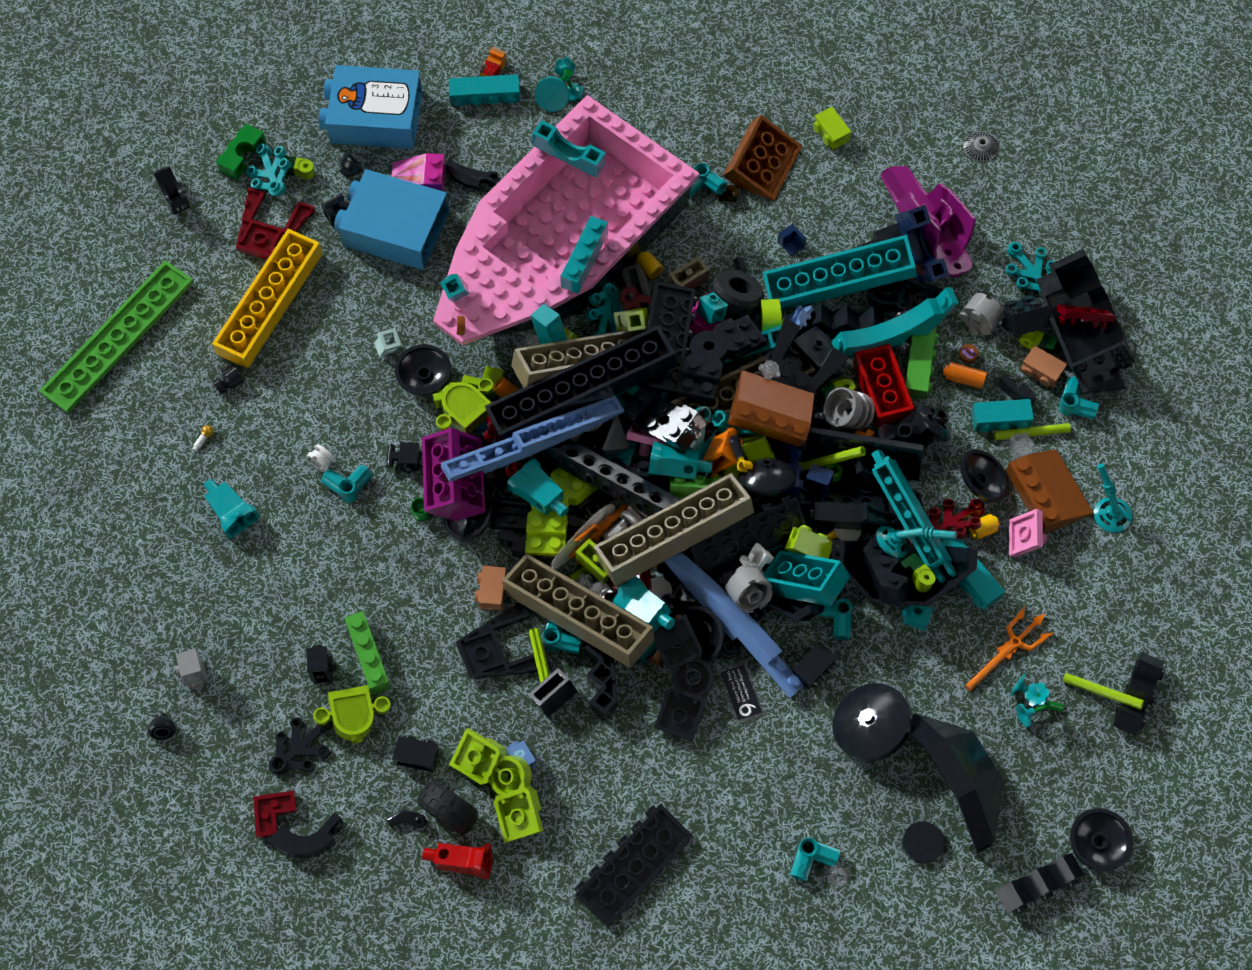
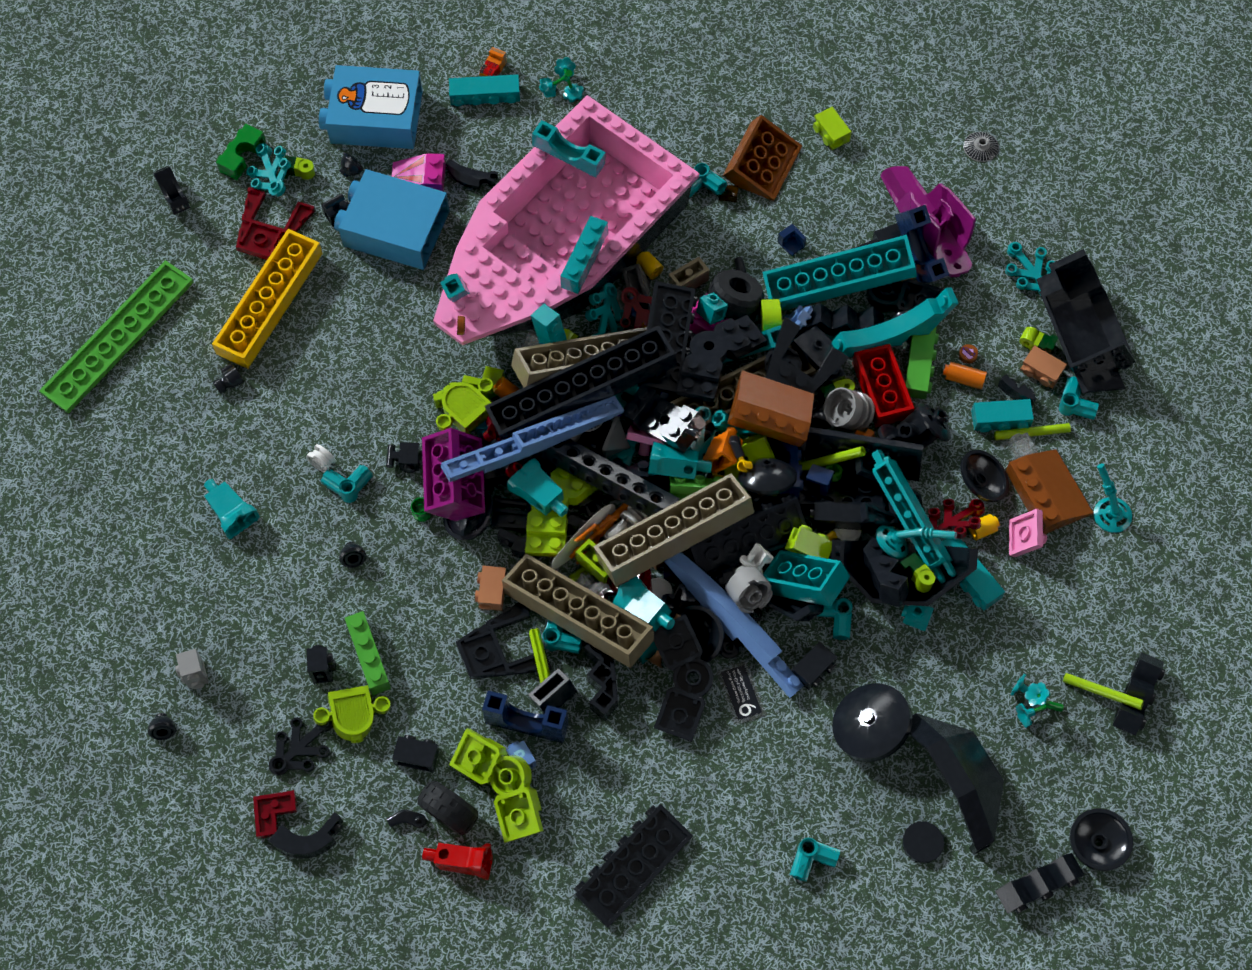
piece [192,425,214,451] -> none
light aqua brick [374,328,402,357] -> none
black dish [395,344,451,396] -> none
teal tile [534,76,570,112] -> none
lime brick [614,308,649,331] -> none
clear plate [758,361,781,380] -> none
clear plate [828,865,851,887] -> none
light grey brick [959,293,1004,336] -> none
orange piece [965,606,1054,691] -> none
black brick [1001,296,1051,336] -> none
dark red plate [1056,304,1115,329] -> none
none -> black brick [339,542,367,568]
none -> dark blue arch [482,691,569,743]

